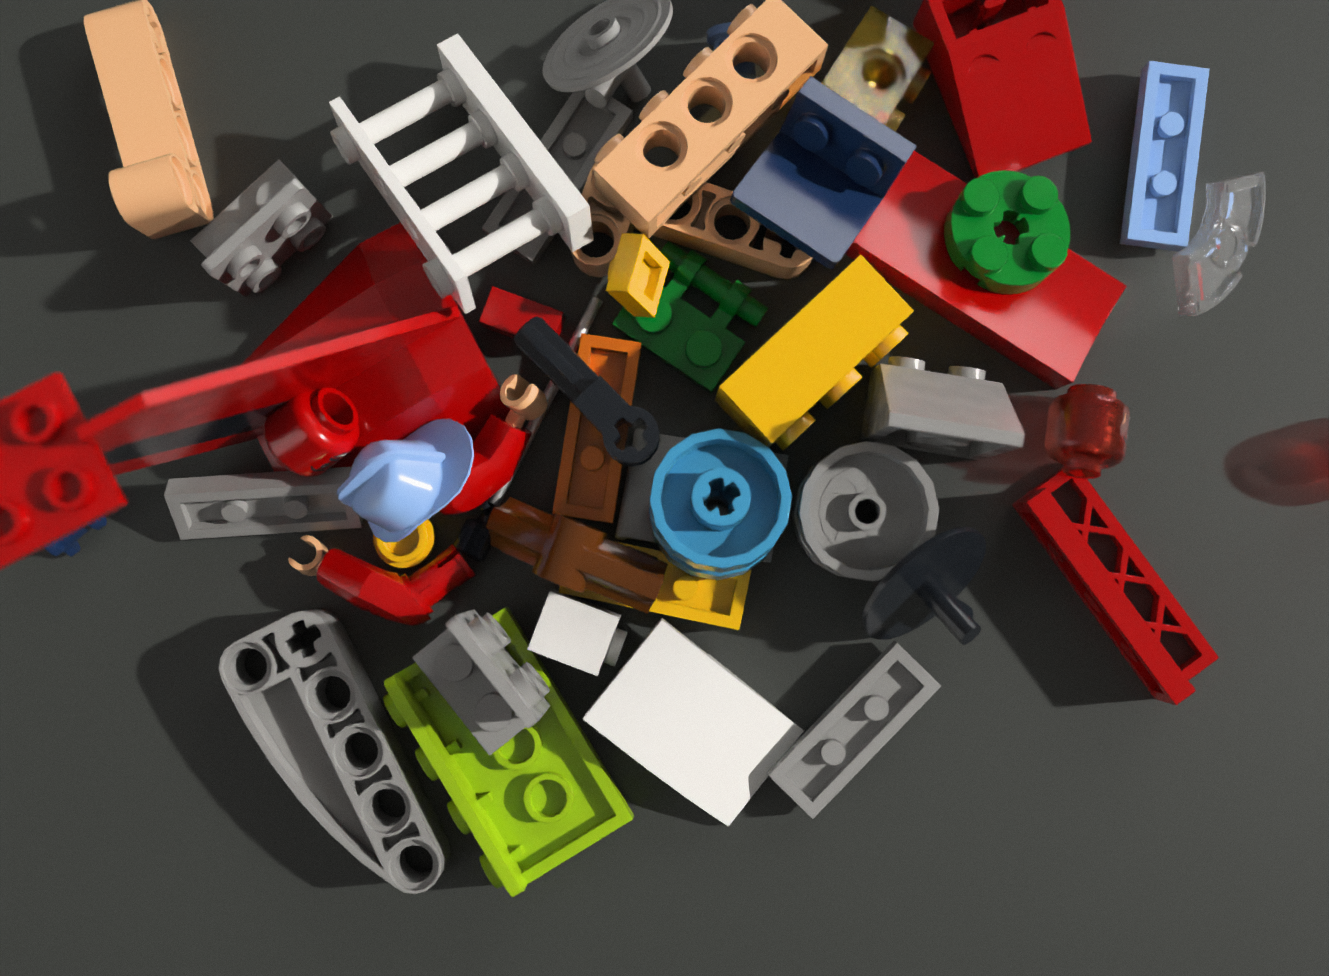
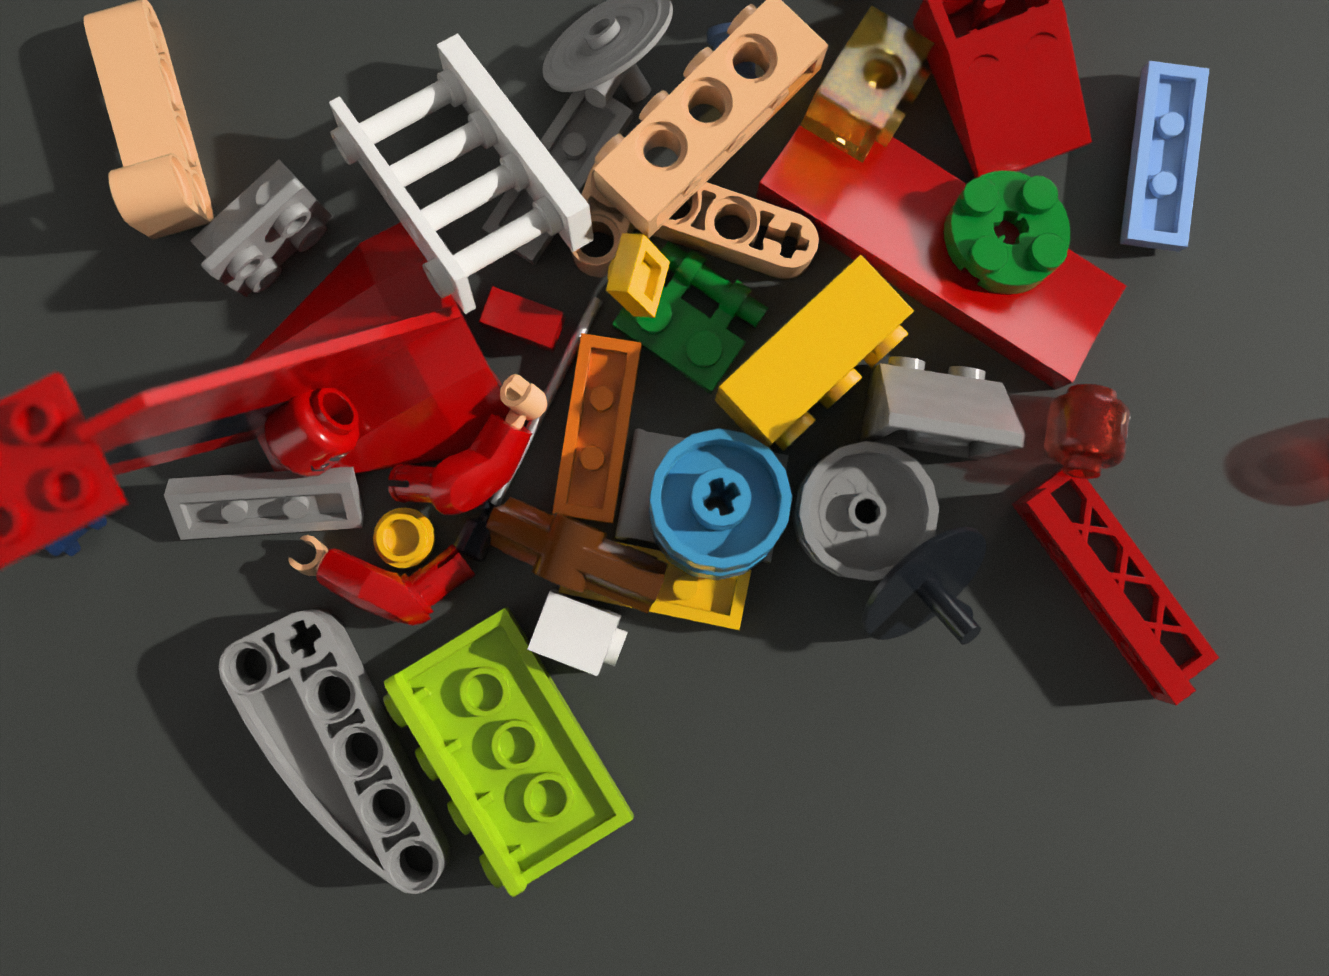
light blue piece [337,419,474,543] -> none
light grey bracket [412,609,551,756] -> none
black connector [514,316,660,467] -> none
white slope [583,618,804,827] -> none
dark blue bracket [730,76,917,269] -> none
light grey plate [767,641,941,819] -> none
clear tile [1172,171,1266,316] -> none

